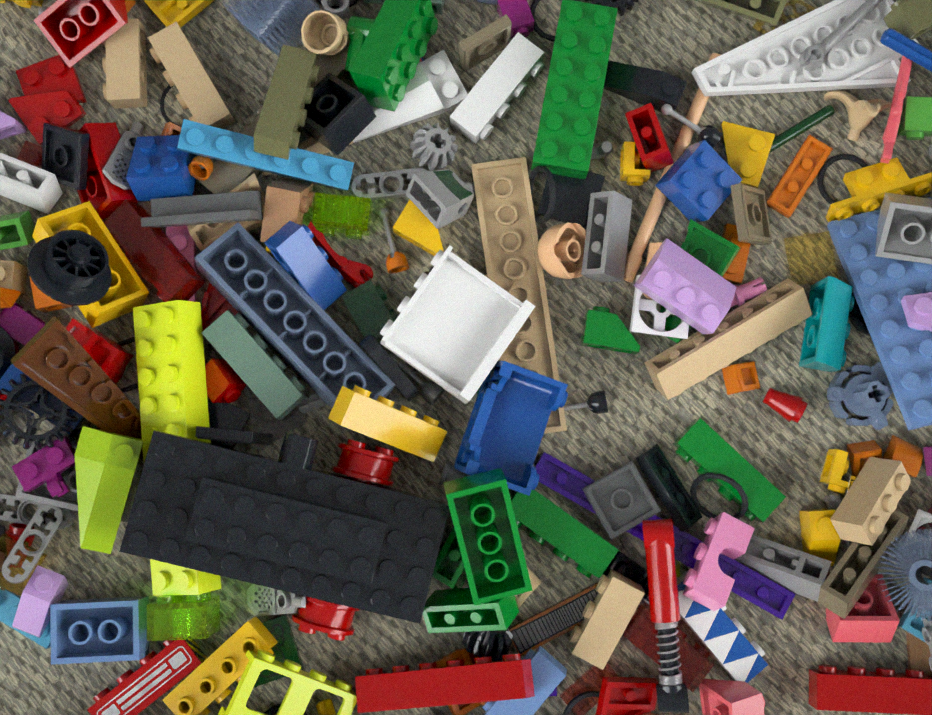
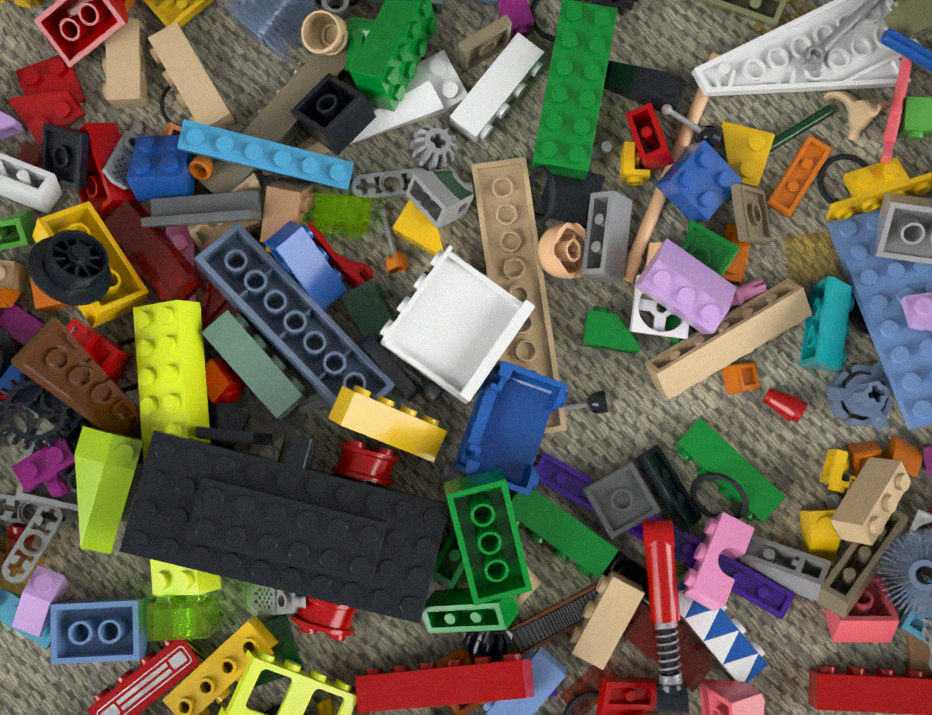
olive brick [254,44,320,160] -> none

